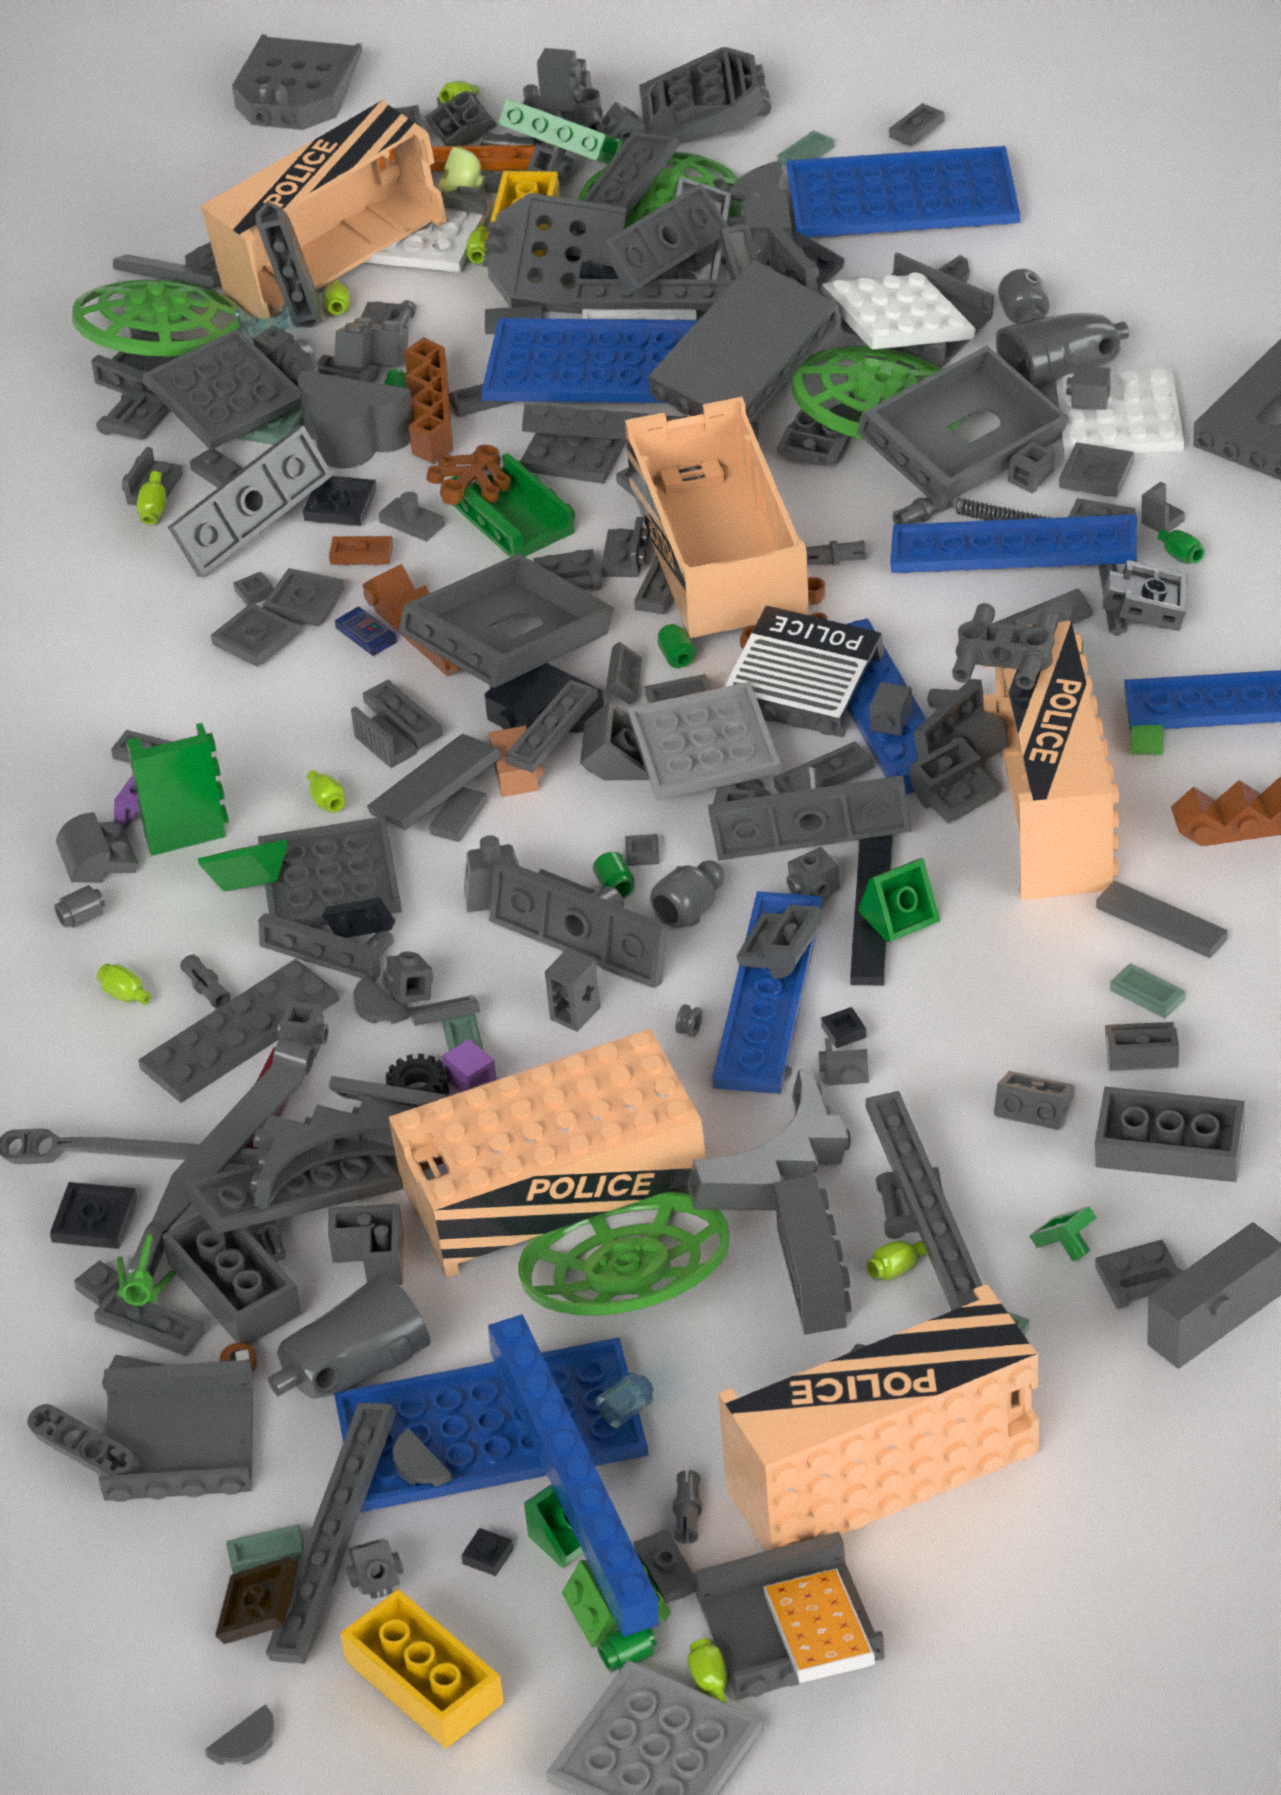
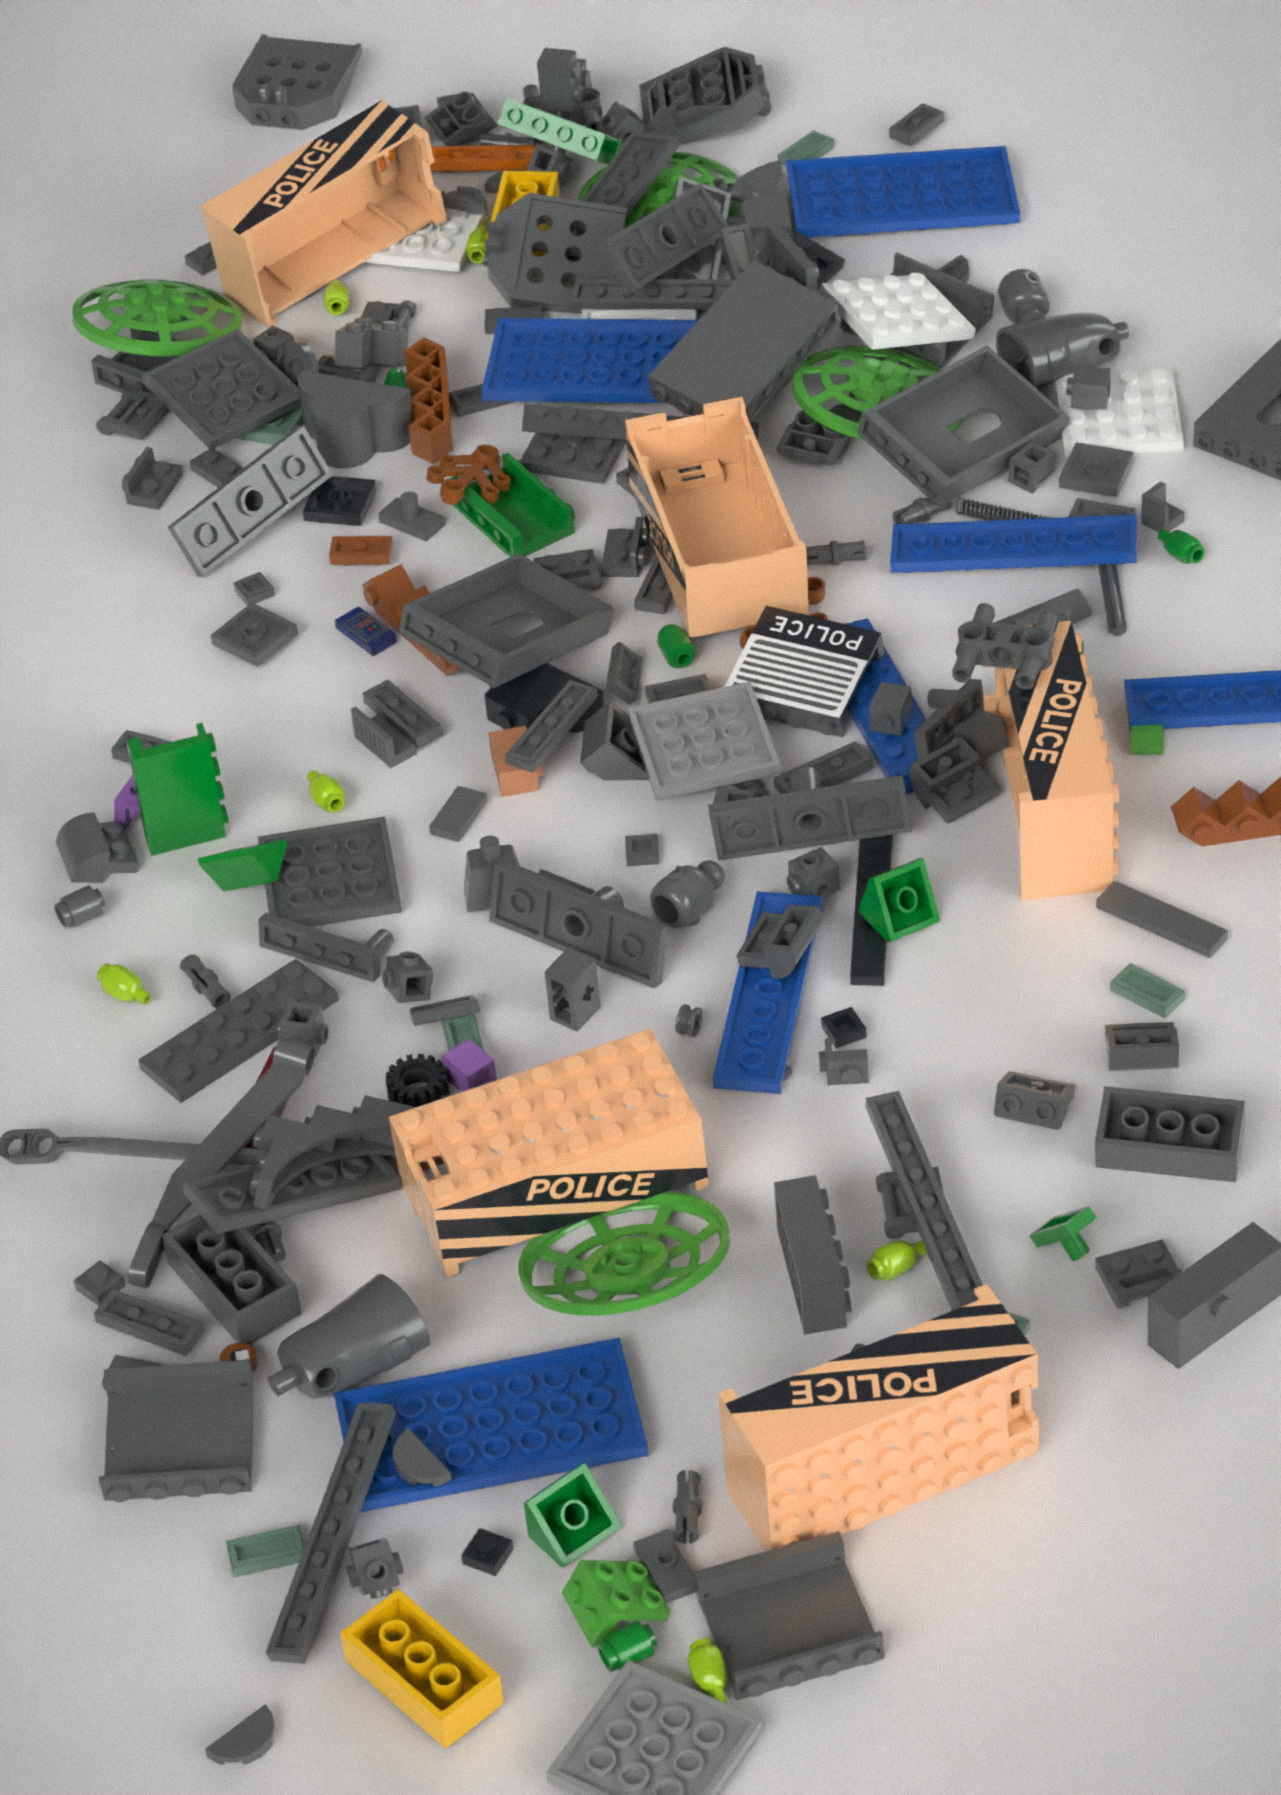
dark grey beam [27,1404,140,1476] -> none
black plate [50,1182,137,1249] -> none
dark grey tile [113,254,221,287] -> none
bright green plant [117,1234,176,1306] -> none
lime plant [136,471,166,525] -> none
dark brown plate [215,1556,299,1644] -> none
clear light blue helmet [235,305,290,340] -> none
dark grey brick [255,201,323,327] -> none
dark grey plate [262,568,344,626] -> none
black plate [322,897,396,938] -> none
dark grey tile [328,1076,451,1107] -> none
dark grey brick [328,1204,404,1285] -> none
dark grey tile [353,976,408,1024] -> none
dark grey tile [367,733,501,830] -> none
yellowish green cylinder [438,146,485,194] -> none
lime plant [439,81,479,103] -> none
blue brick [488,1314,659,1637] -> none
black pin [579,259,616,279] -> none
green brick [593,852,634,898] -> none
clear light blue brick [596,1372,654,1428] -> none
arch [687,1069,851,1211] -> none
light orange tile [763,1568,875,1683] -> none
piece [1102,560,1187,631] -> none

